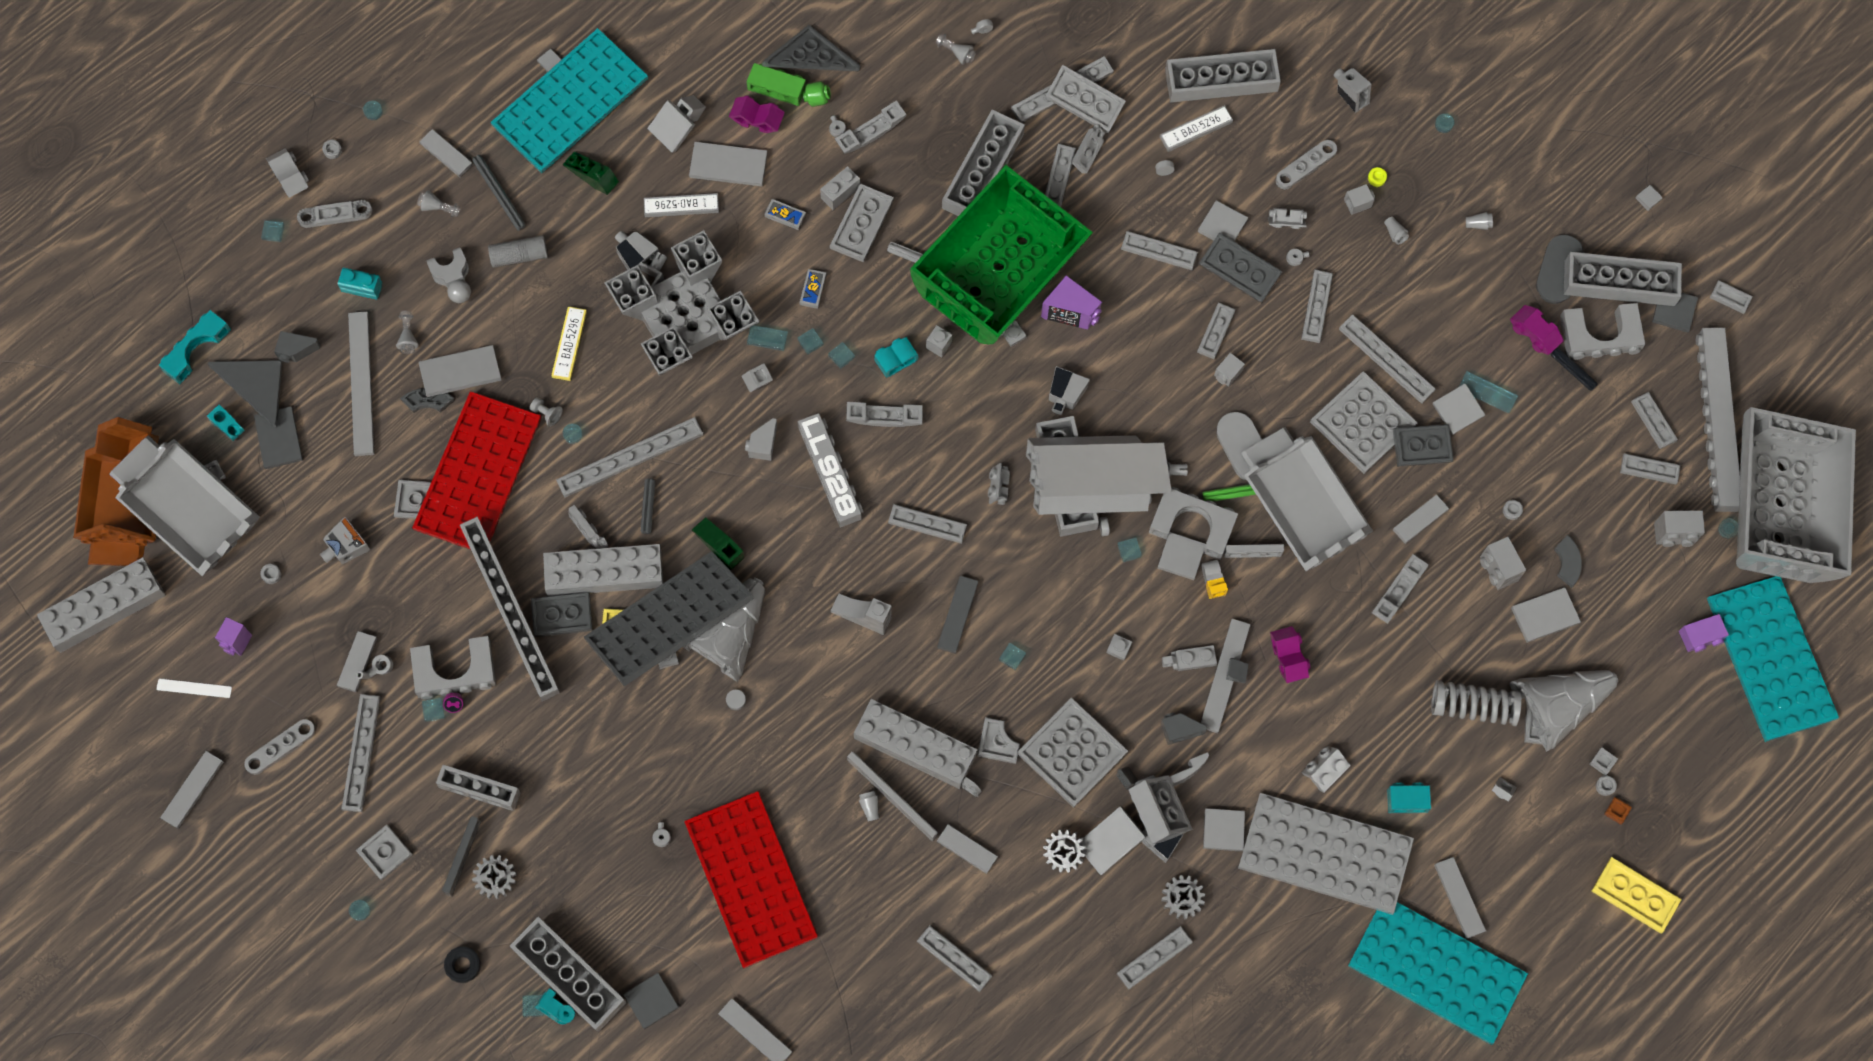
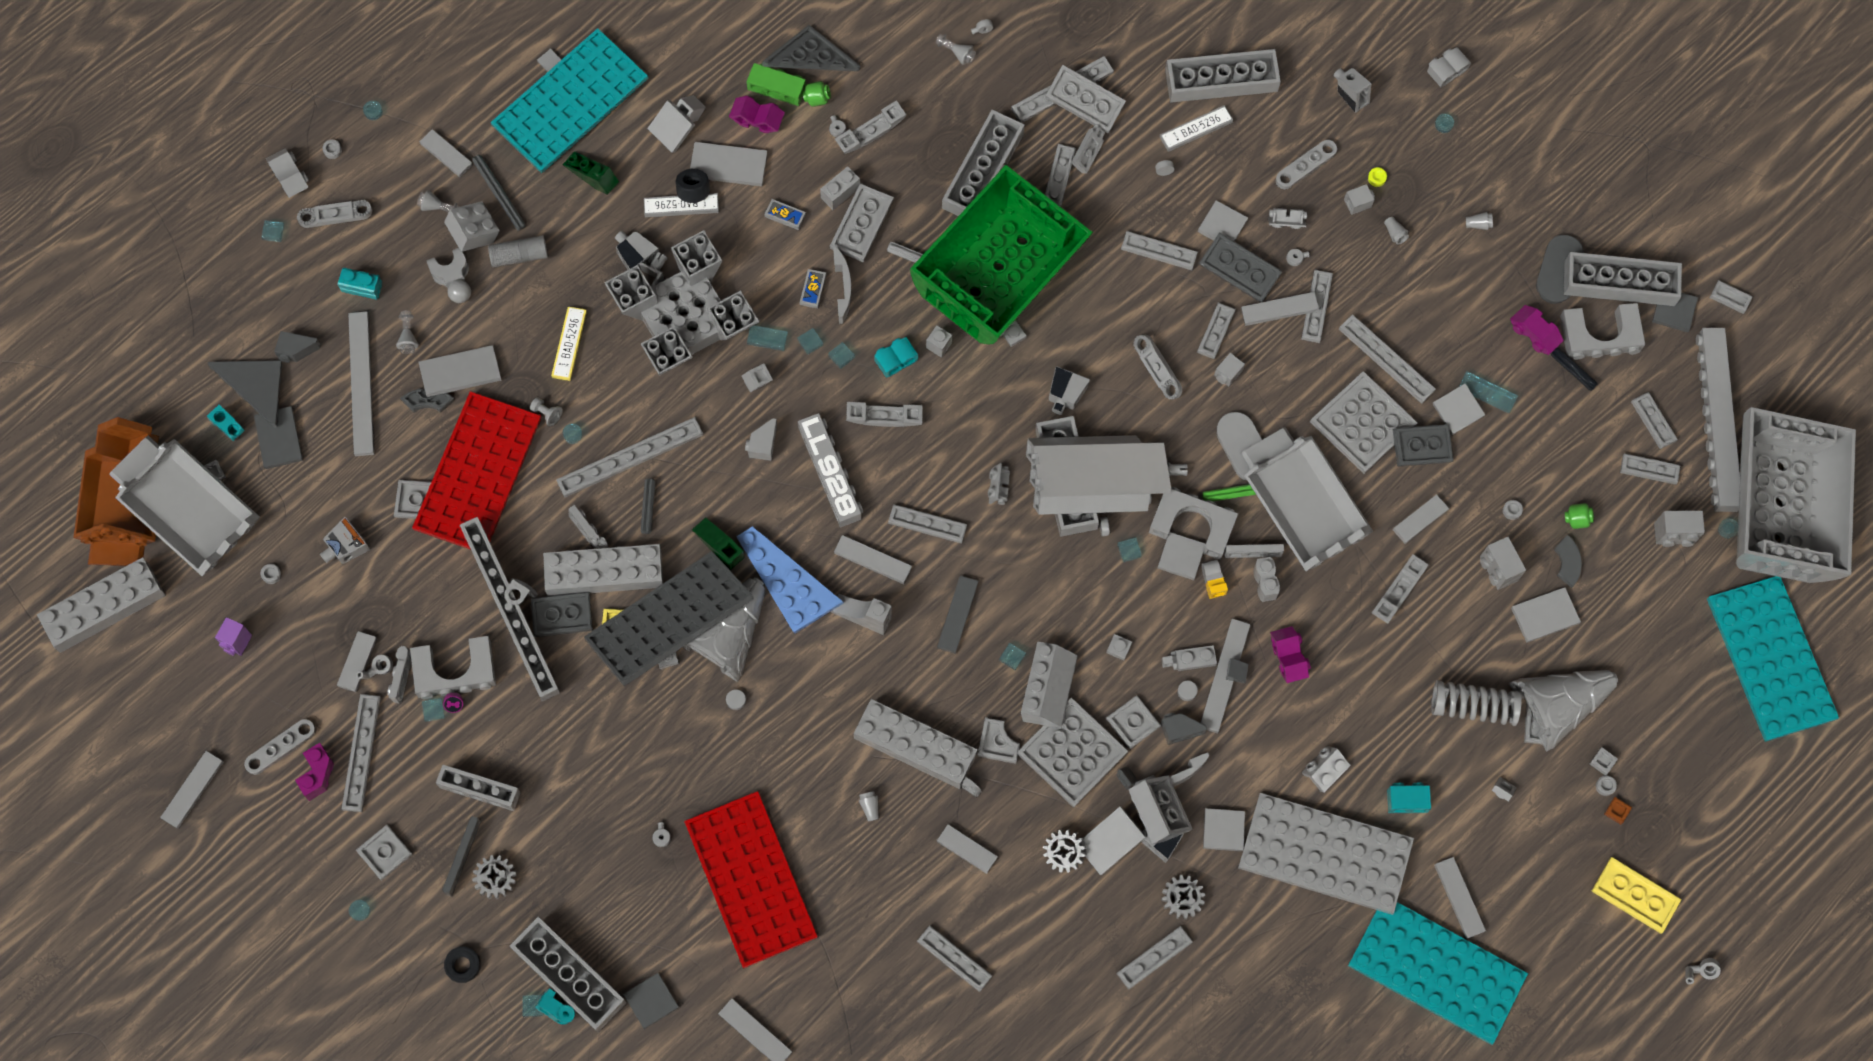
white sticker [157,679,232,698] -> none
teal arch [159,310,231,385] -> none
light grey tile [847,752,937,841] -> none
medium lavender slope [1041,276,1102,330] -> none
light grey tile [1636,185,1662,211] -> none
medium lavender brick [1679,614,1729,653] -> none
none -> magenta brick [295,743,334,801]
none -> light grey hinge [388,646,411,703]
none -> light grey brick [444,201,499,252]
none -> light grey piece [504,578,538,605]
none -> black tyre [675,169,710,203]
none -> medium blue wing [736,526,844,633]
none -> light grey slope [833,247,851,324]
none -> light grey tile [834,535,912,584]
none -> light grey slope [1021,642,1078,728]
none -> light grey tile [1106,695,1161,750]
none -> light grey plate [1133,334,1182,399]
none -> light grey tile [1177,681,1198,701]
none -> light grey tile [1241,292,1319,326]
none -> light grey brick [1253,557,1280,602]
none -> light grey brick [1427,47,1471,87]
none -> bright green head [1565,503,1594,529]
none -> light grey plate [1685,958,1721,984]

